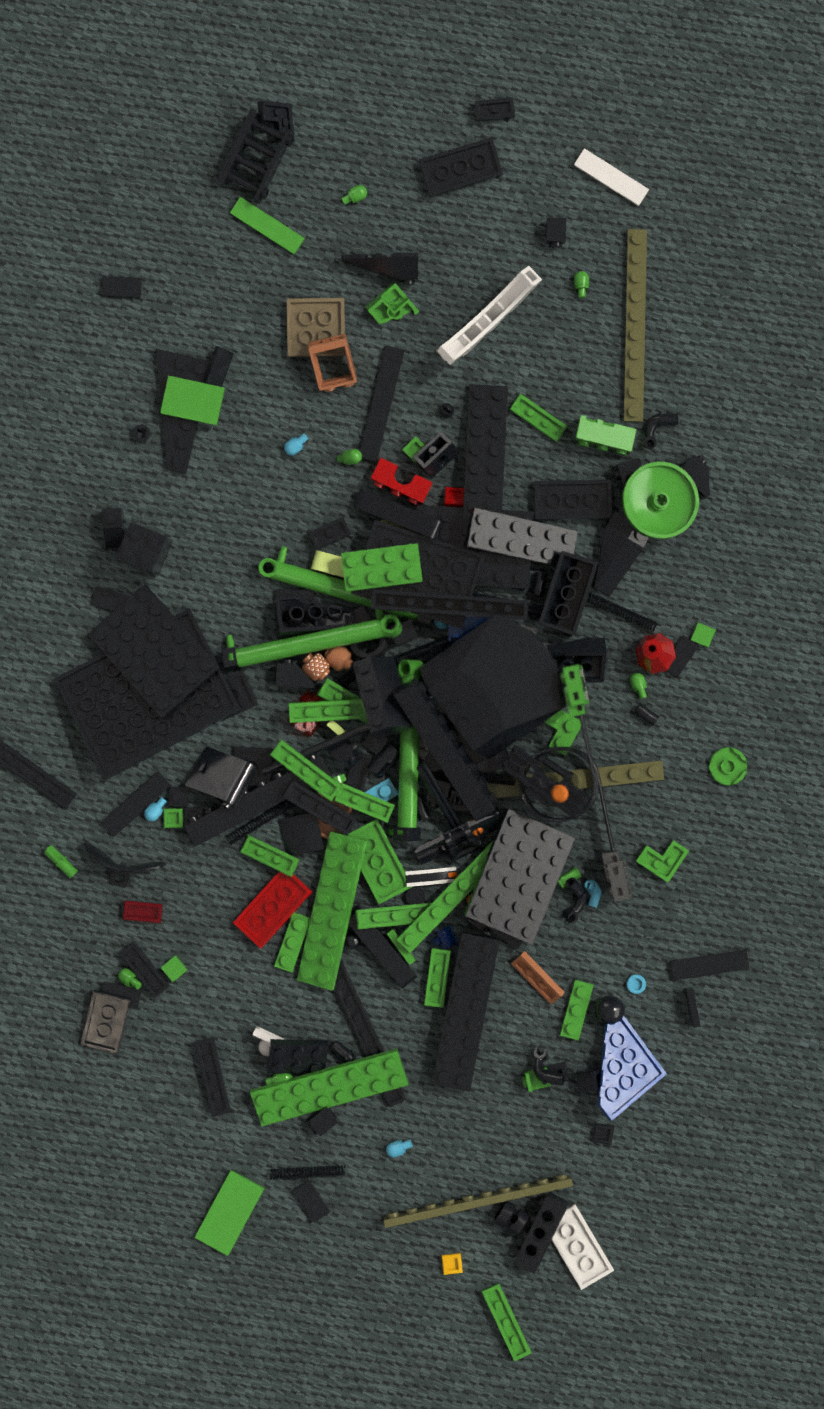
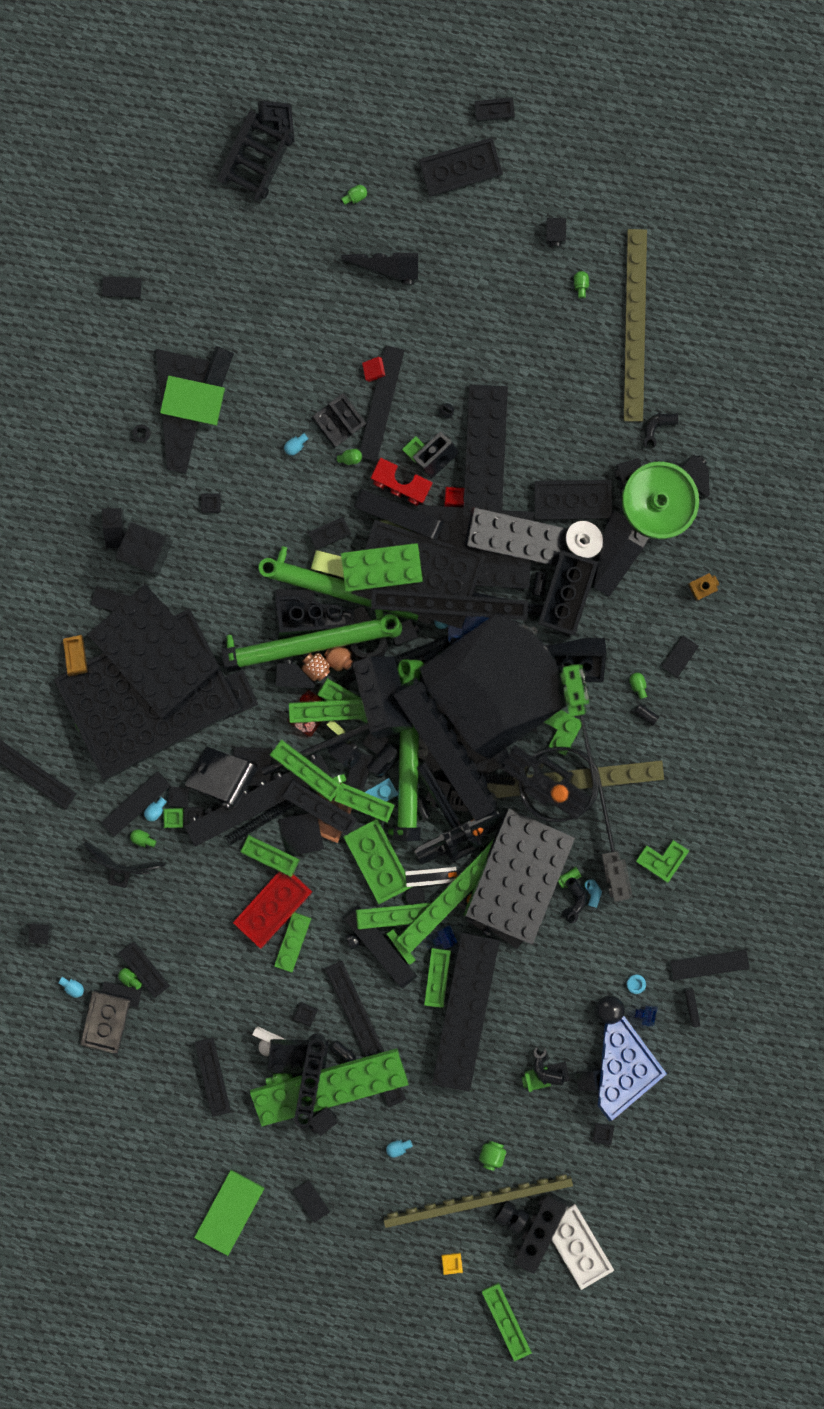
bright green axle [44,845,78,879] -> none
dark red plate [123,900,163,923] -> none
bright green tile [161,955,188,982] -> none
bright green tile [230,197,305,255] -> none
black piece [270,1165,346,1180] -> none
dark tan plate [287,298,345,357] -> none
bright green plate [297,831,367,990] -> none
nougat window [308,333,357,392] -> none
bright green slope [365,282,420,324] -> none
white arch [437,266,542,365] -> none
bright green tile [509,393,567,442] -> none
nougat plate [511,951,565,1004] -> none
bright green plate [560,980,594,1040] -> none
white tile [574,148,649,207] -> none
bright green wedge [574,415,636,456] -> none
black piece [586,592,658,632] -> none
red cone [635,633,676,674] -> none
bright green tile [690,622,716,647] -> none
bright green tile [709,747,747,785] -> none
none -> black brick [28,922,52,944]
none -> medium azure cylinder [58,977,84,998]
none -> pearl gold tile [63,635,88,676]
none -> bright green cylinder [130,829,157,848]
none -> black tile [201,493,221,513]
none -> black tile [293,1001,318,1027]
none -> black beam [294,1033,326,1128]
none -> black slope [311,393,367,449]
none -> red tile [362,357,385,382]
none -> bright green head [479,1141,506,1171]
none -> white dish [566,521,603,558]
none -> clear blue tile [635,1005,658,1026]
none -> pearl gold brick [688,573,719,601]

